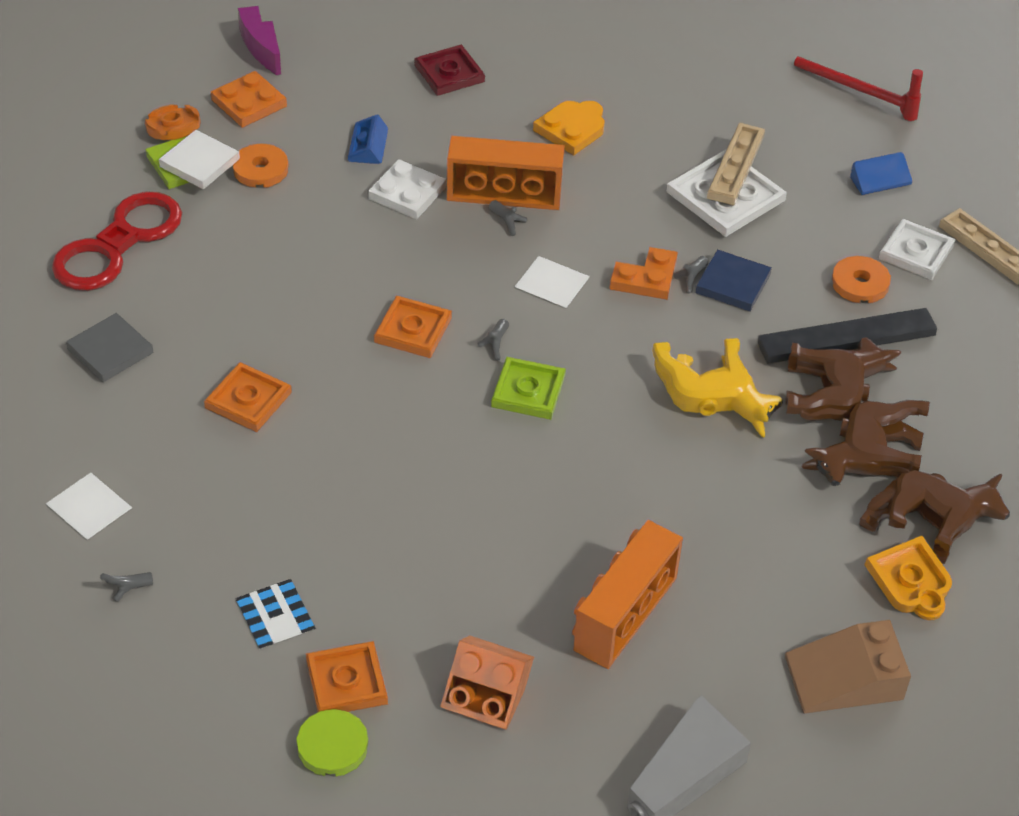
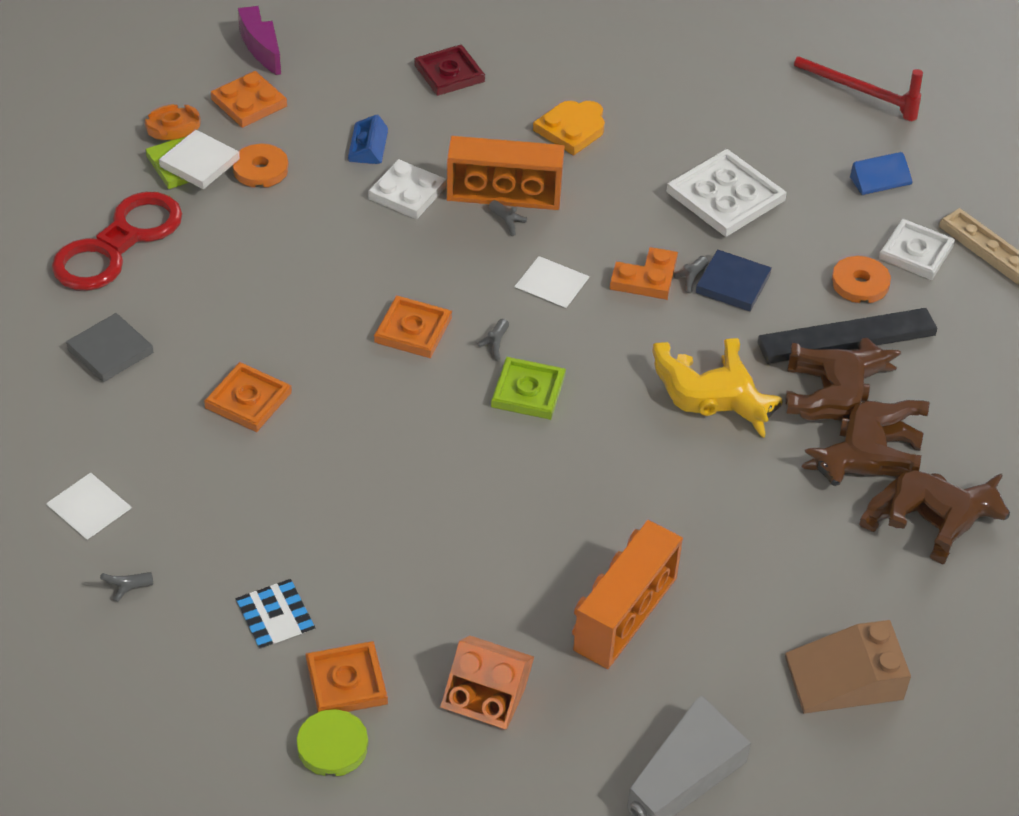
tan tile [707,123,765,206] -> none
light orange plate [864,536,952,620] -> none

